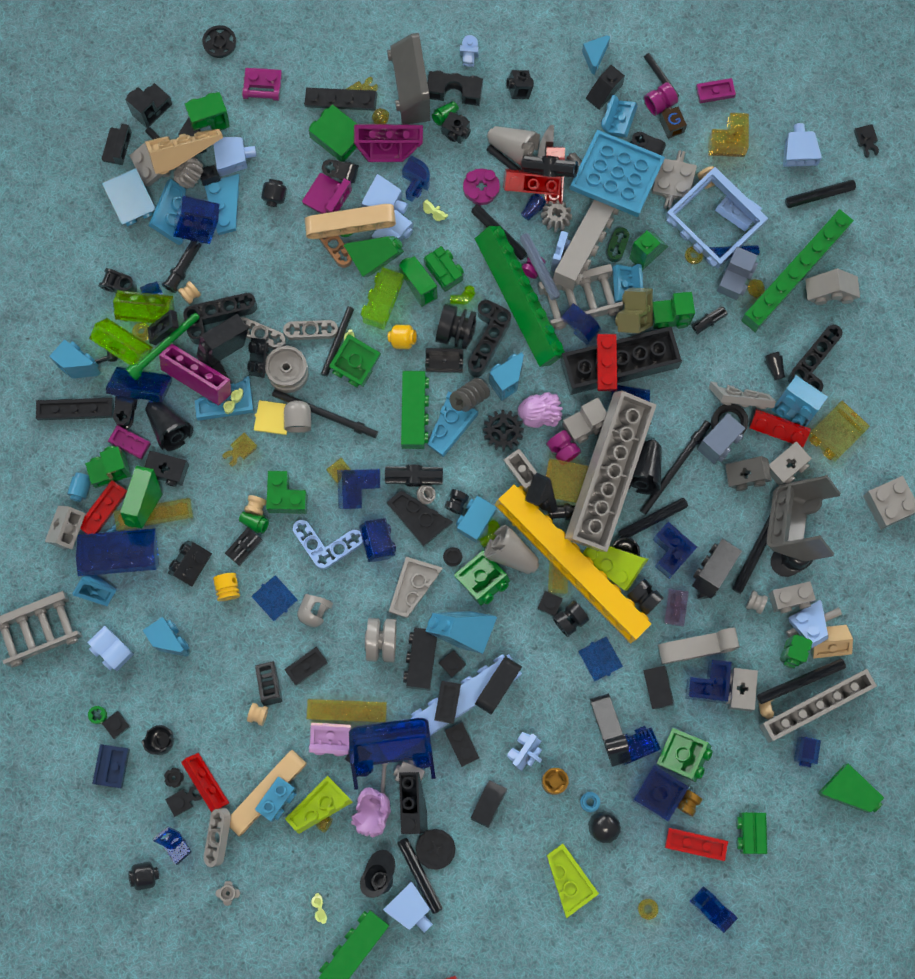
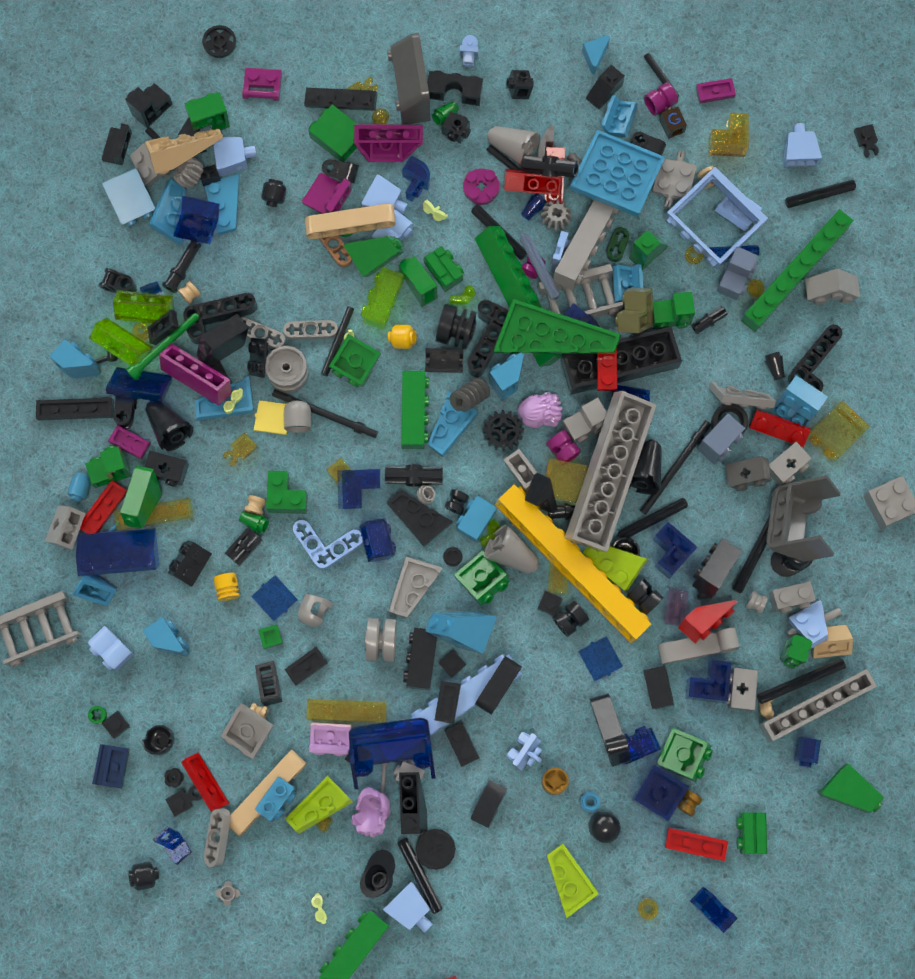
none -> light grey plate [221,703,274,759]
none -> green plate [258,624,283,649]
none -> green wing [493,299,621,354]
none -> slope [678,600,737,644]

